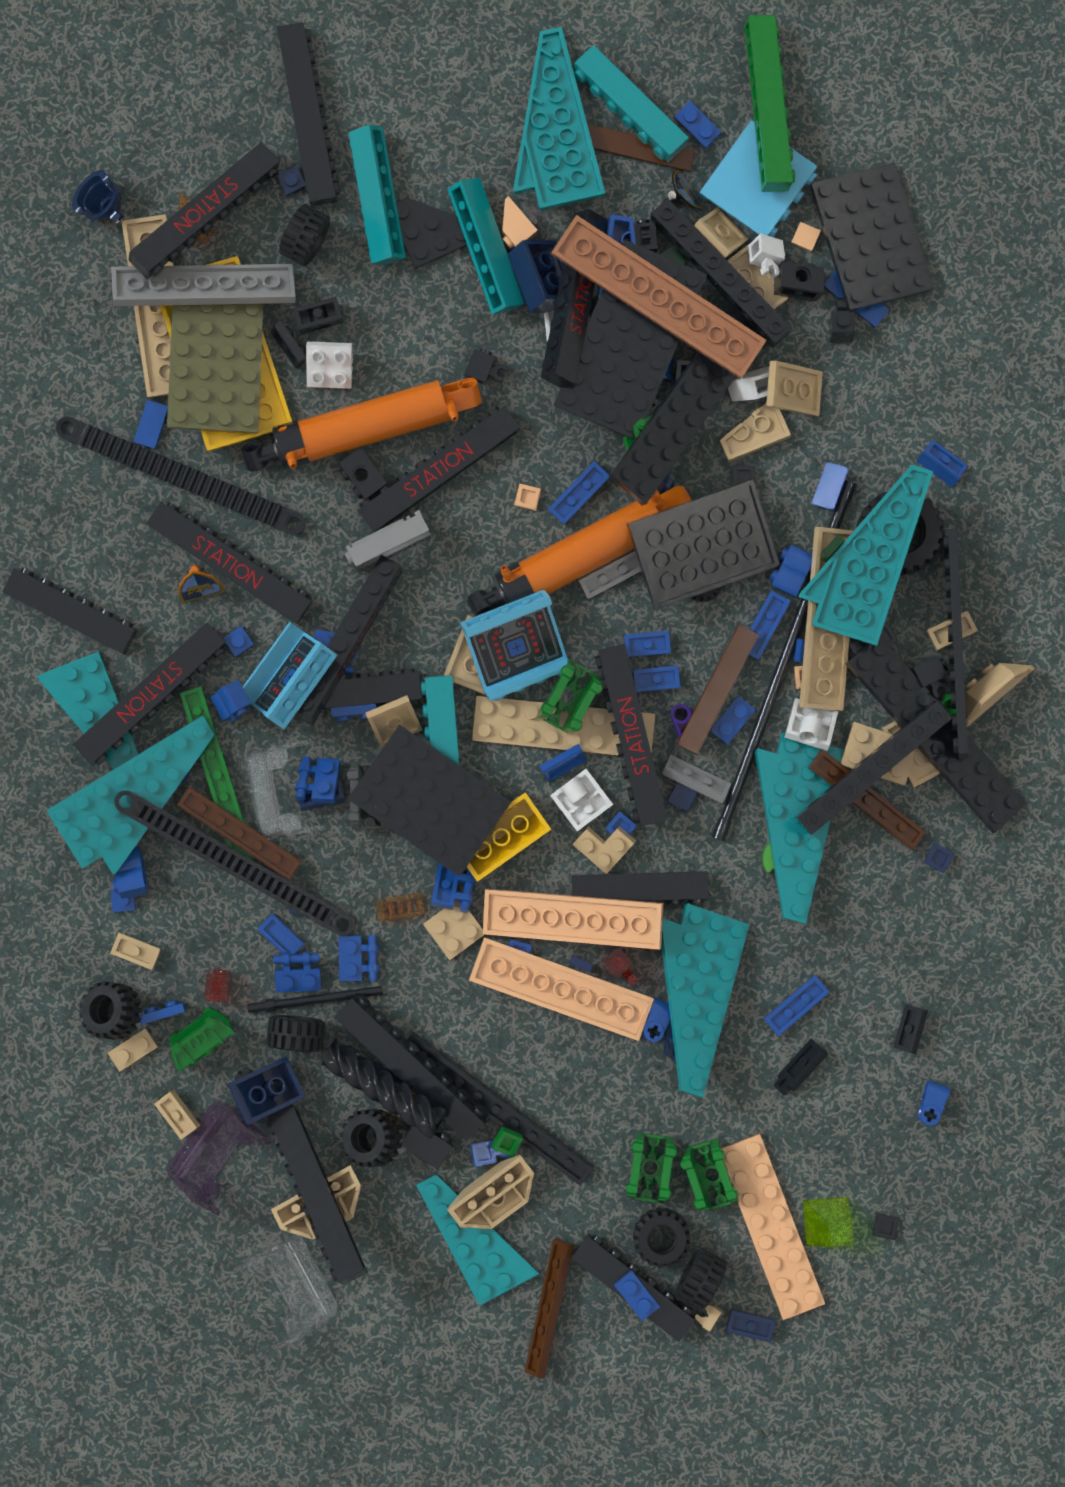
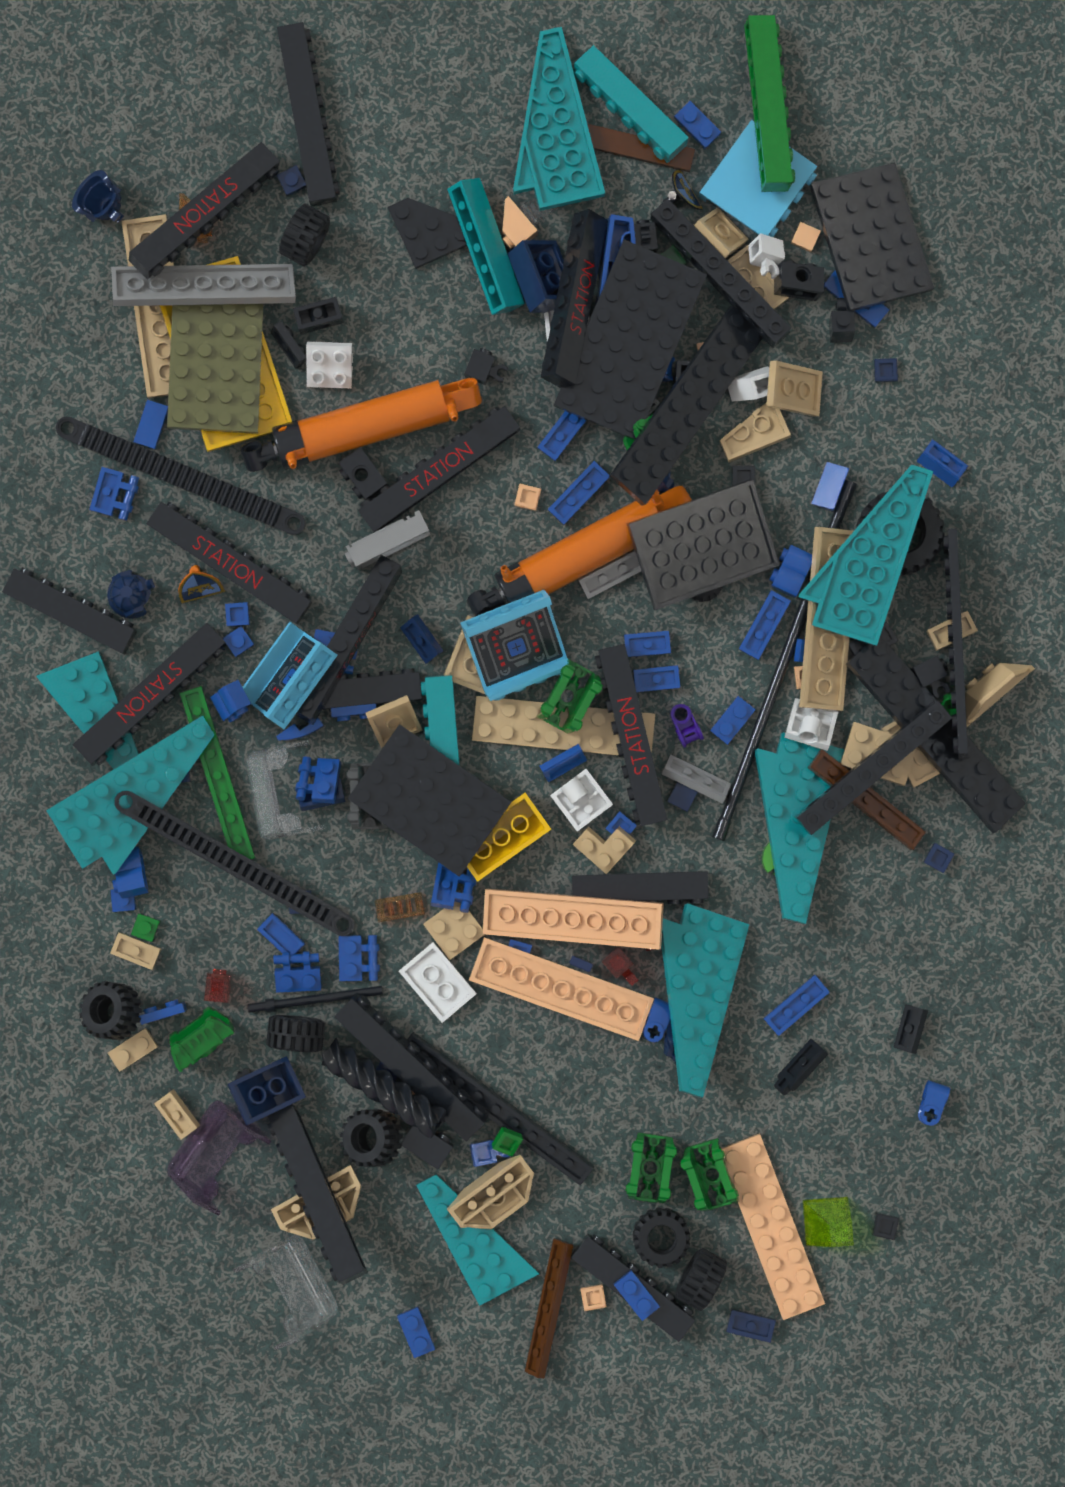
reddish brown tile [177,786,302,881] -> none
teal brick [349,125,406,265] -> none
nougat plate [551,215,766,379] -> none
reddish brown tile [676,624,759,755] -> none
tan tile [695,1304,723,1332] -> none
dark green tile [821,535,845,563] -> none
none -> blue plate [89,467,139,521]
none -> dark blue helmet [107,570,155,619]
none -> green plate [131,913,160,942]
none -> blue plate [225,602,250,627]
none -> blue slope [276,718,324,741]
none -> blue plate [397,1307,435,1358]
none -> white plate [399,942,477,1023]
none -> dark blue plate [400,614,444,664]
none -> blue plate [537,411,587,461]
none -> light nougat tile [580,1284,607,1311]
none -> dark blue tile [874,358,898,382]

